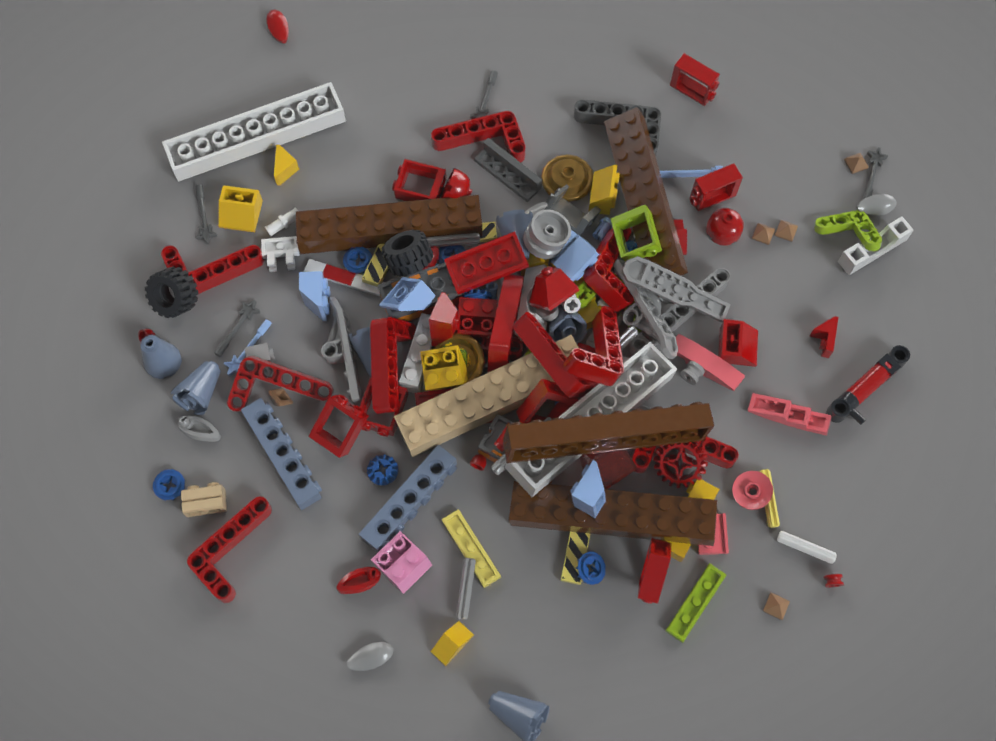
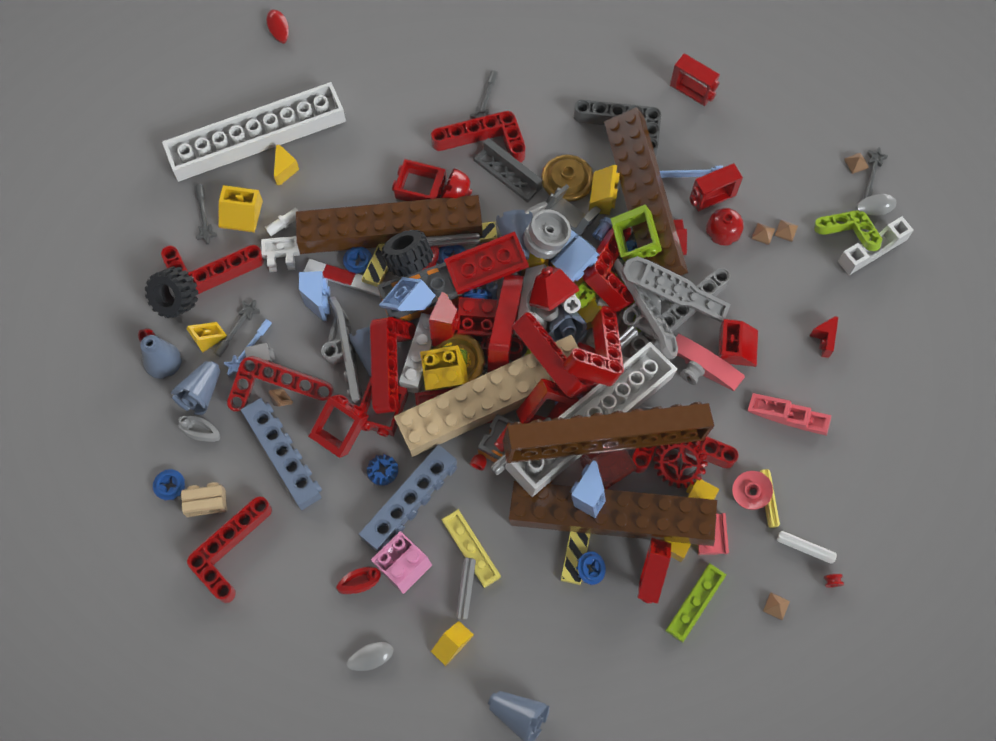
piece [826,345,910,425] -> none
none -> yellow slope [186,322,227,353]

